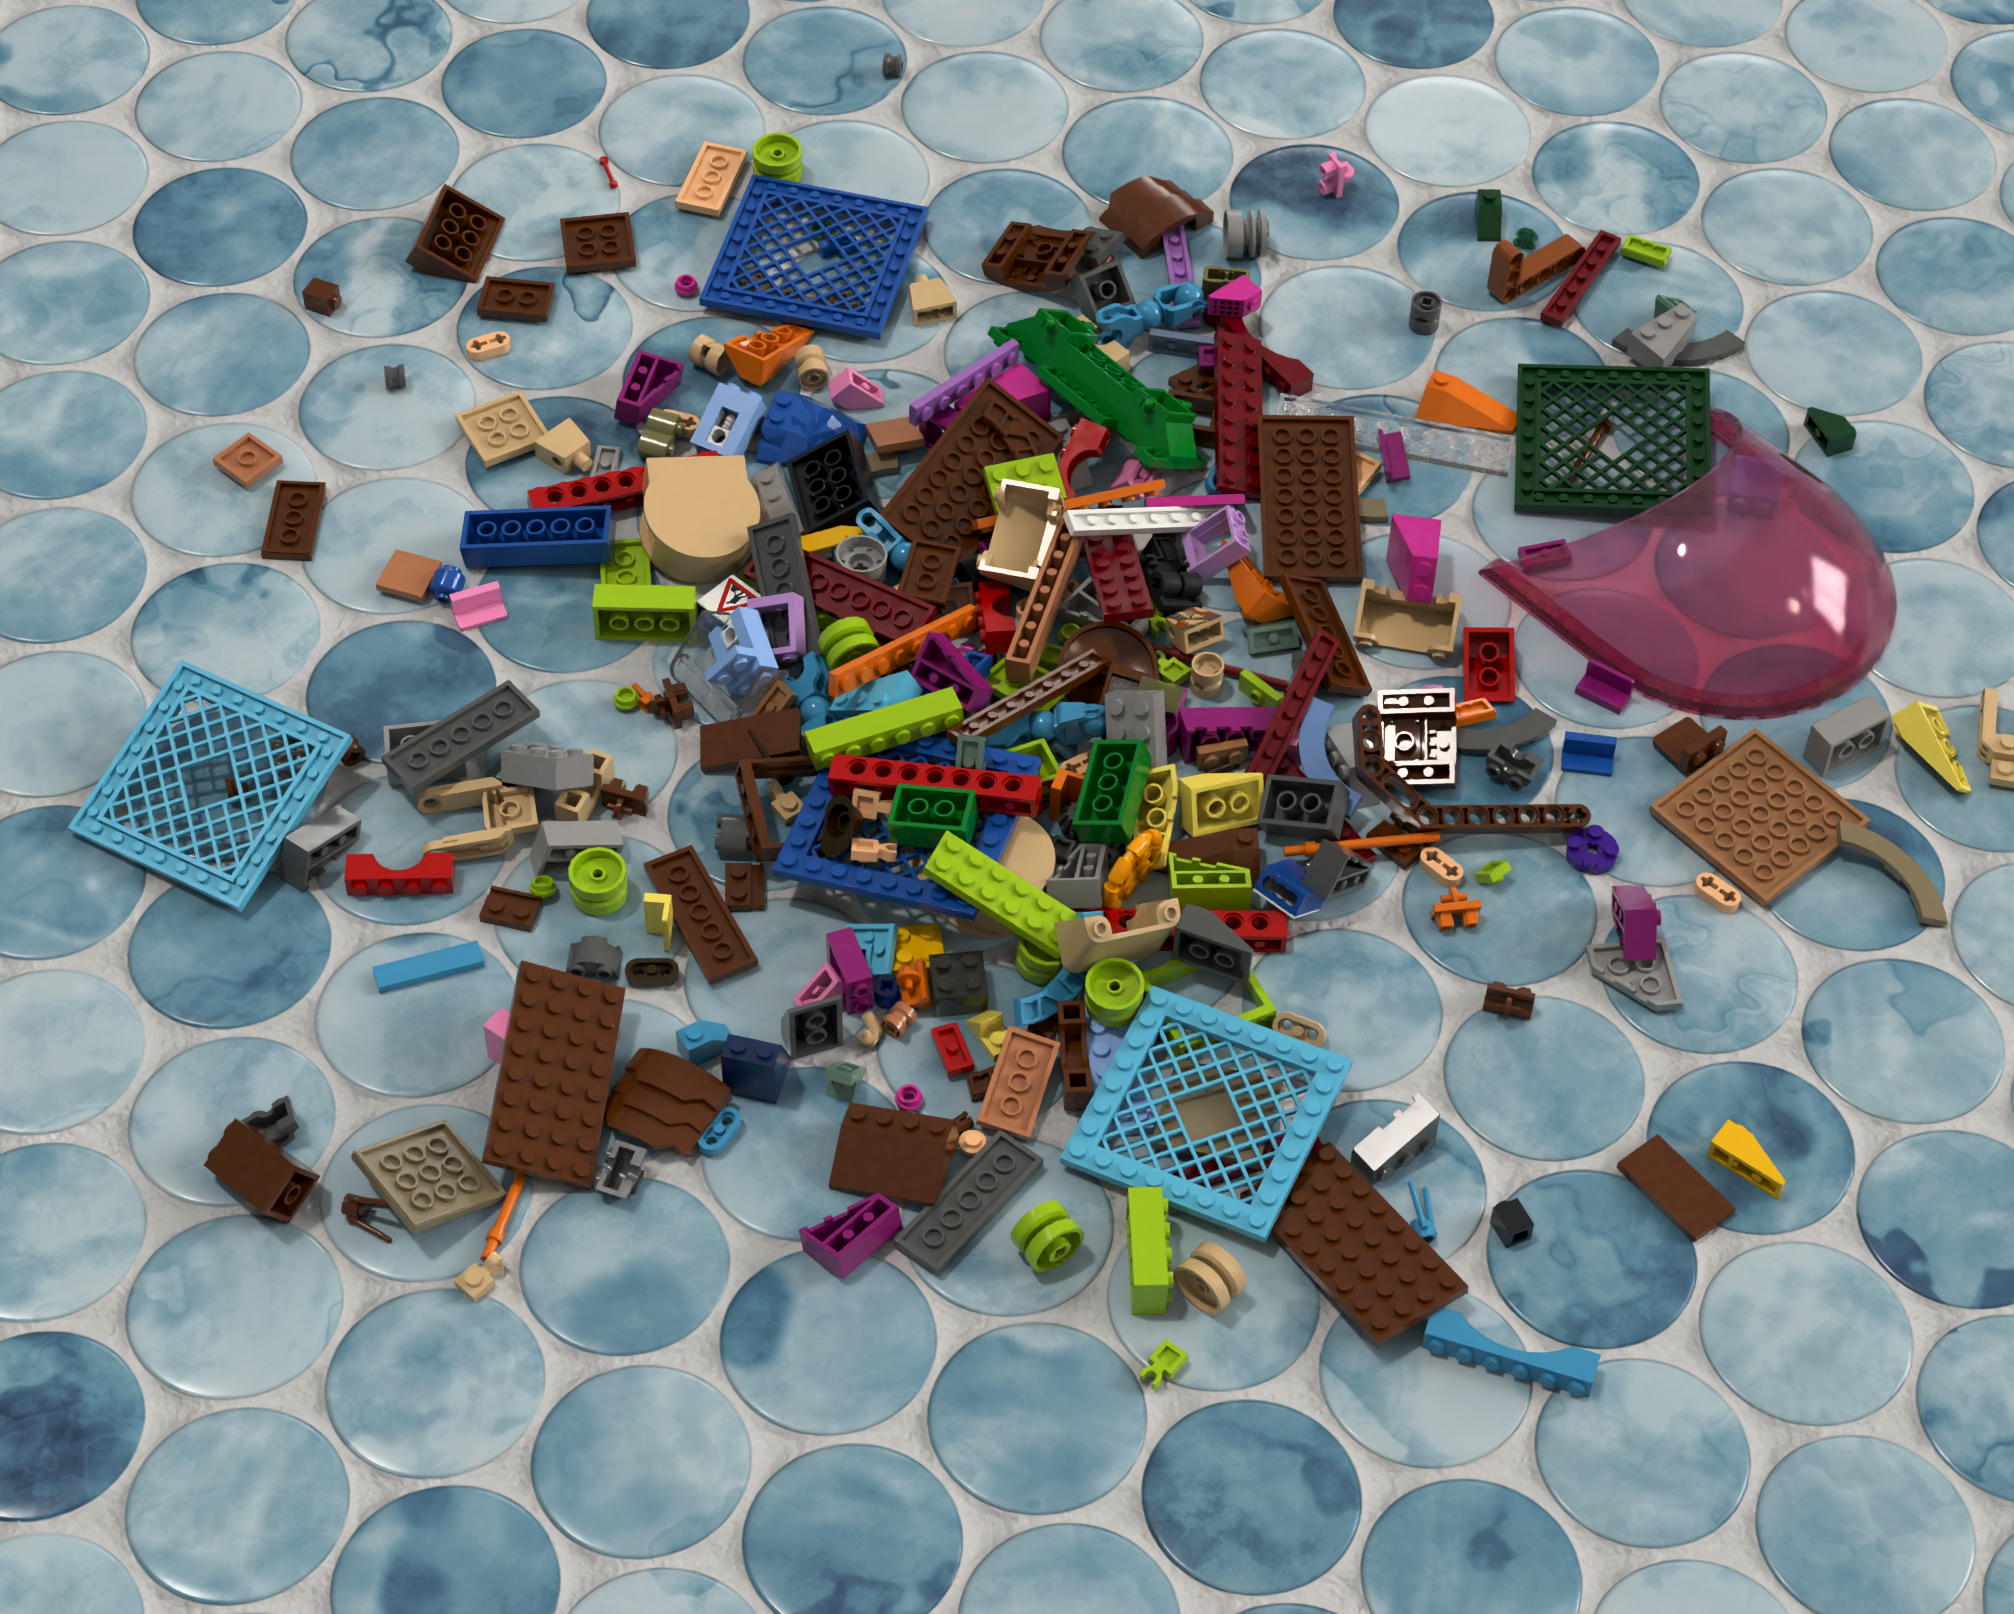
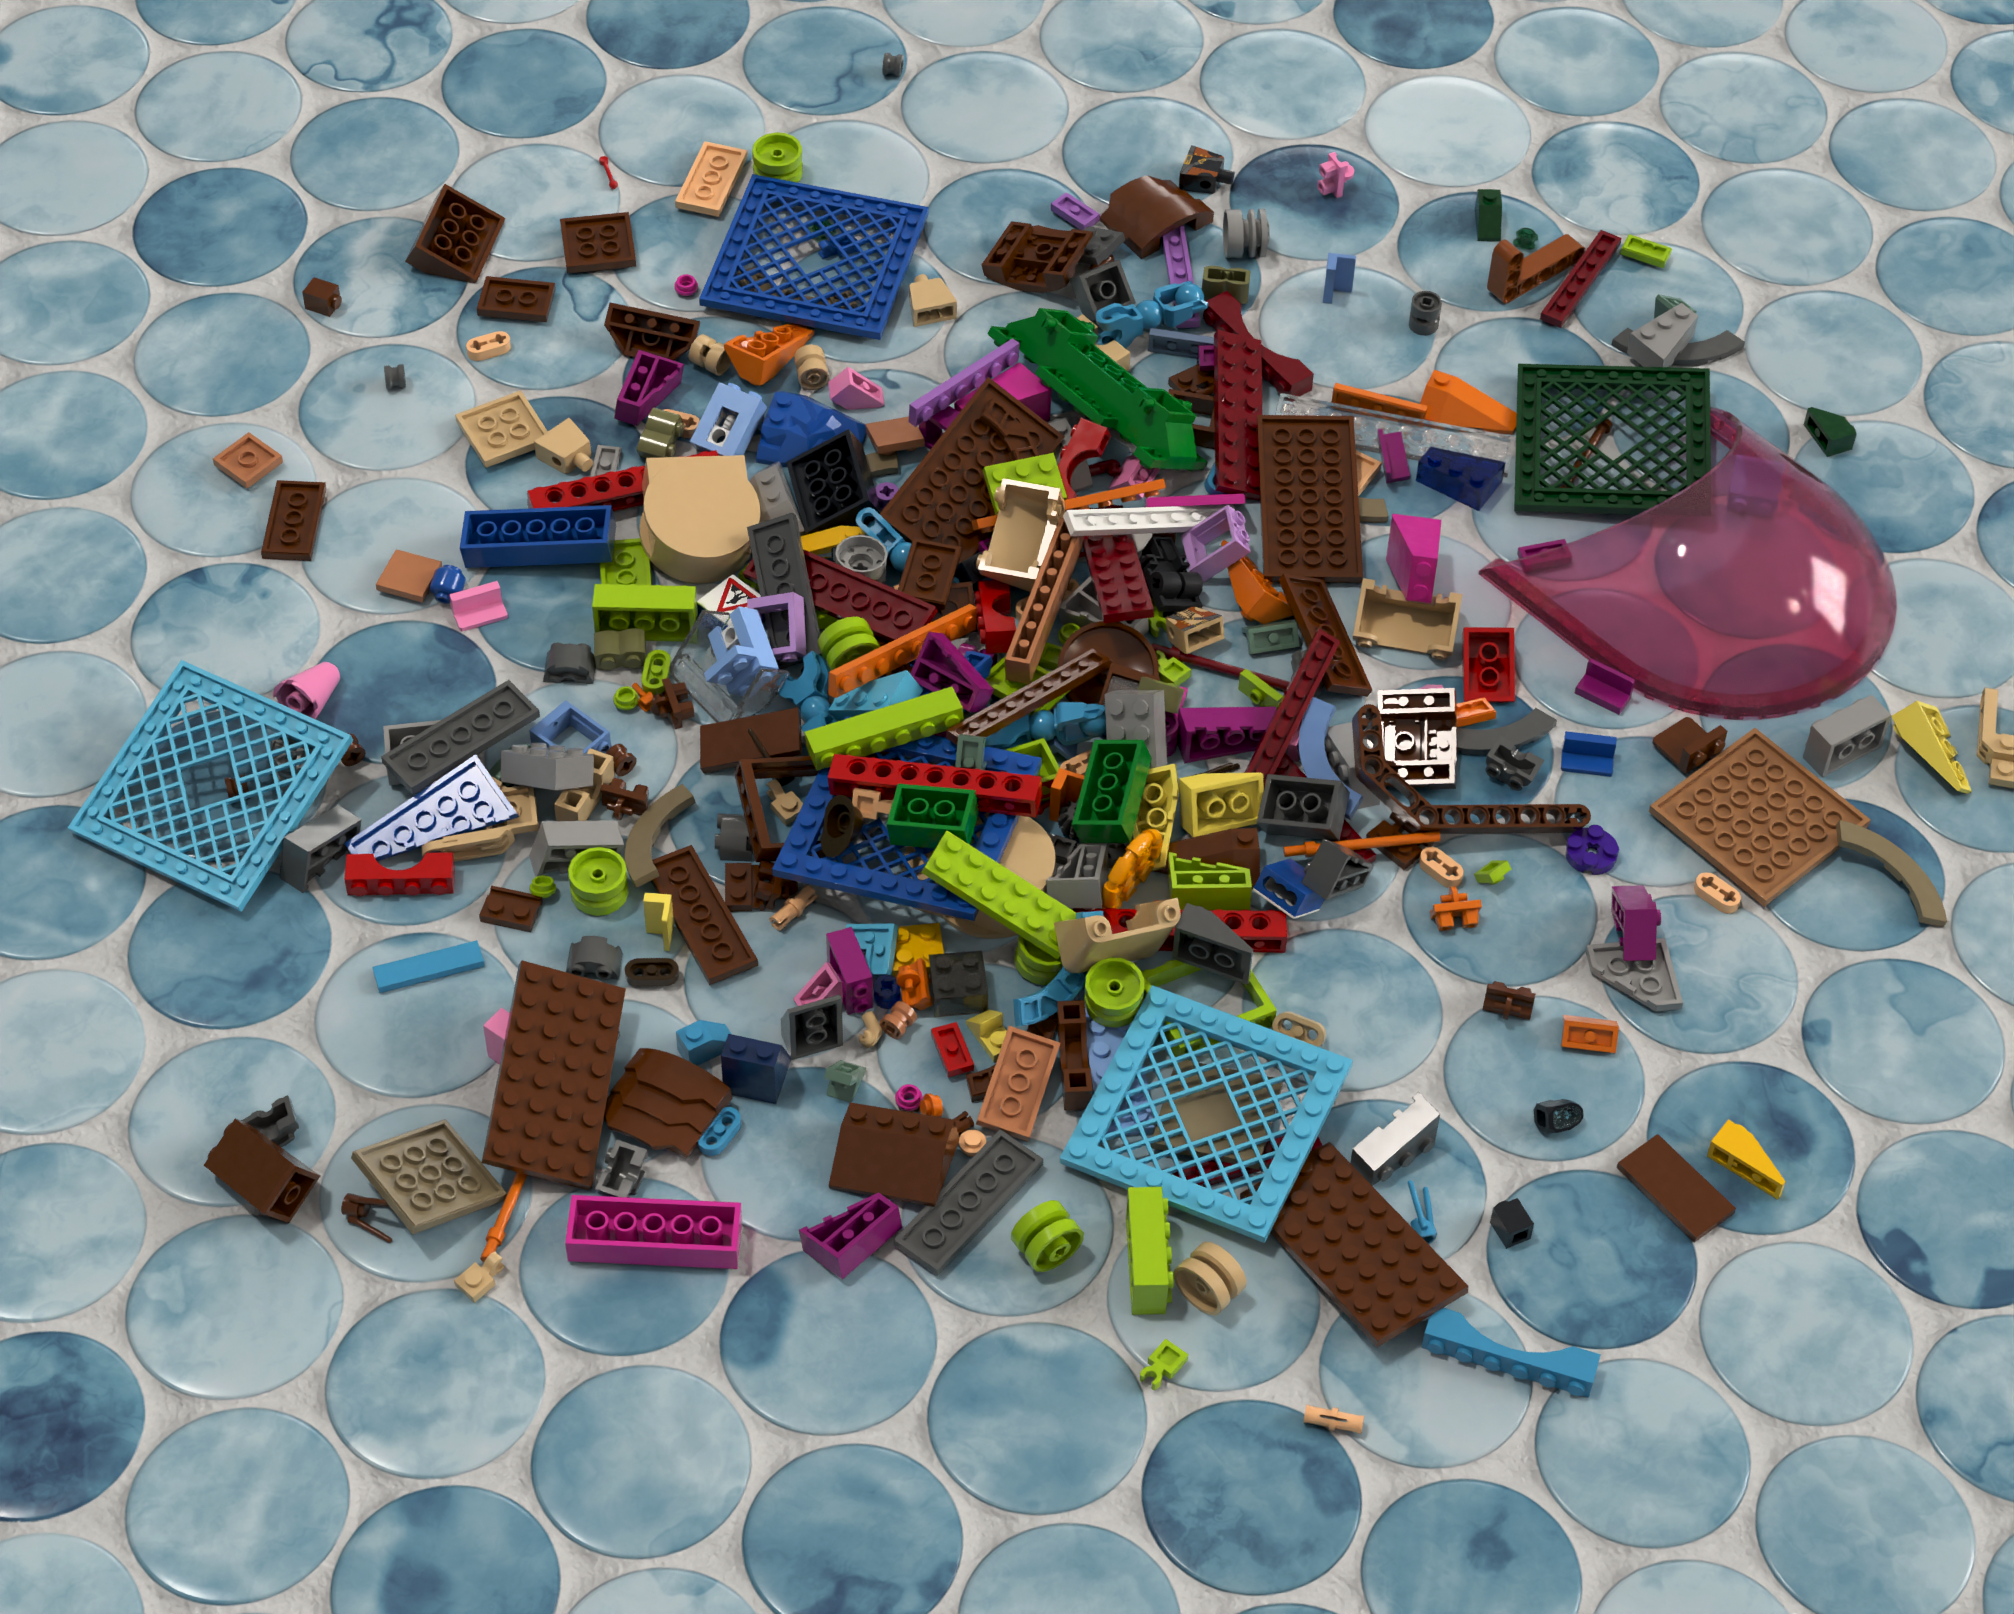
medium nougat plate [750,679,798,716] -> none
light nougat plate [850,838,897,863] -> none
tan wheel [1190,652,1224,699] -> none
medium nougat plate [1195,738,1249,771] -> none
dark pink slope [1207,275,1262,317] -> none
none -> bright pink cone [273,662,340,719]
none -> wing [344,754,519,861]
none -> medium blue window [529,700,611,754]
none -> dark grey cylinder [543,642,596,684]
none -> dark pink brick [565,1195,742,1269]
none -> olive brick [594,628,646,670]
none -> reddish brown wedge [604,302,701,361]
none -> reddish brown wheel [606,744,637,776]
none -> dark tan tile [624,783,696,888]
none -> lime plate [641,650,671,695]
none -> reddish brown hips [754,857,798,910]
none -> light nougat pin [769,885,818,931]
none -> medium lavender wheel [875,482,899,512]
none -> orange plate [920,1093,943,1117]
none -> medium lavender plate [1051,192,1100,230]
none -> dark red arm [1088,459,1121,477]
none -> black torso [1179,145,1235,194]
none -> light nougat pin [1303,1405,1364,1434]
none -> medium blue panel [1323,253,1356,304]
none -> orange tile [1331,383,1428,429]
none -> clear blue wedge [1416,447,1506,511]
none -> black rock [1533,1099,1584,1133]
none -> orange panel [1561,1015,1619,1053]

